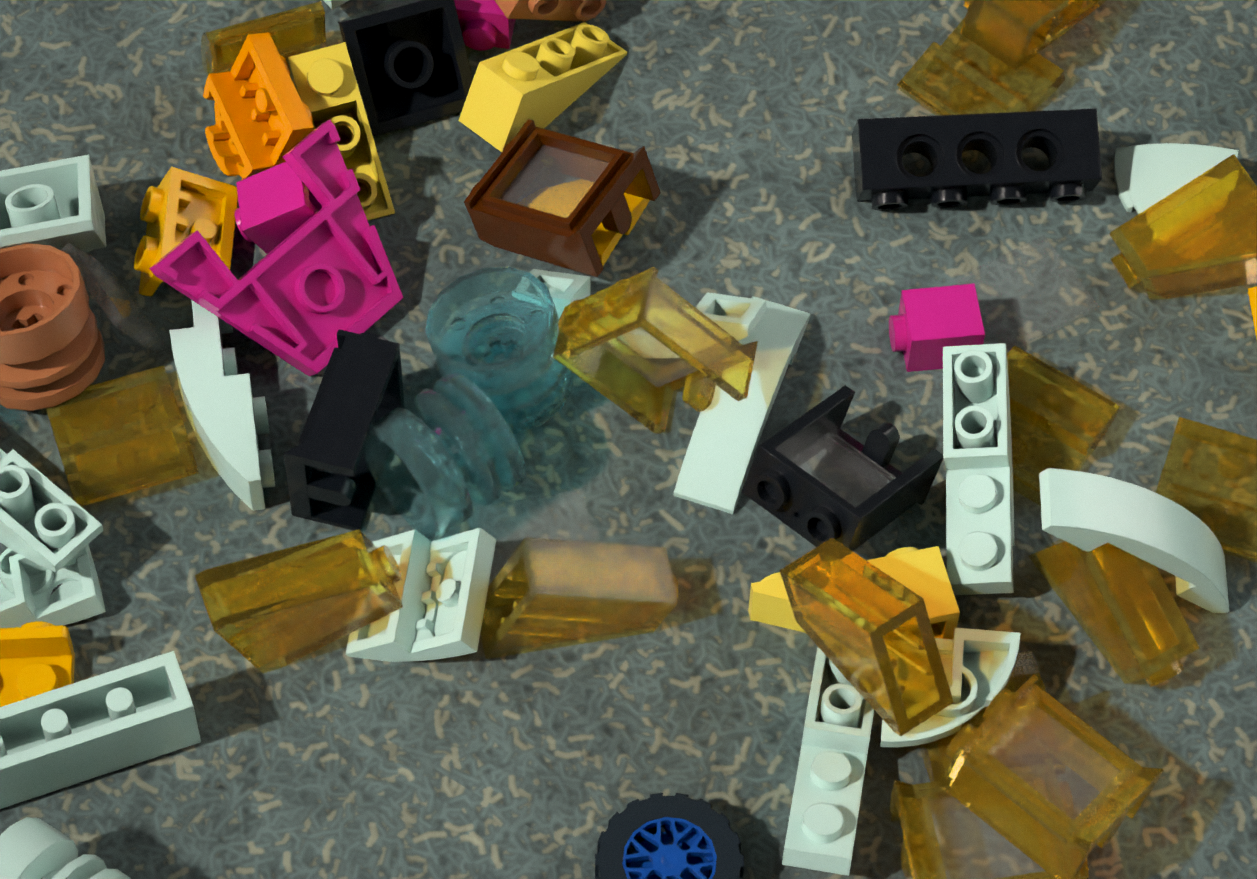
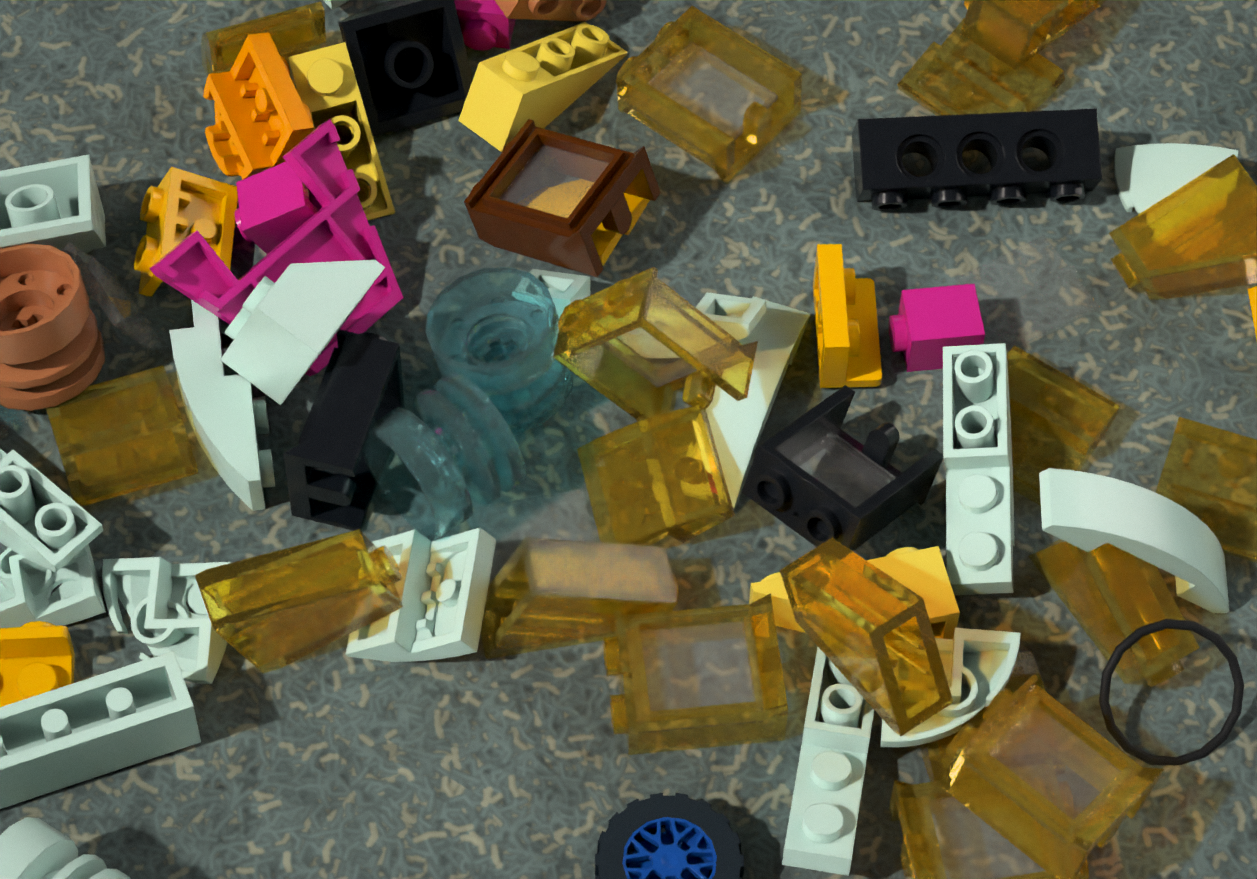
none -> light aqua brick [102,557,241,684]
none -> light aqua slope [220,260,385,405]
none -> clear yellow slope [577,405,735,561]
none -> clear yellow window [603,593,788,755]
none -> clear yellow window [616,6,802,184]
none -> yellow bracket [813,244,882,388]
none -> black piece [1099,619,1244,766]

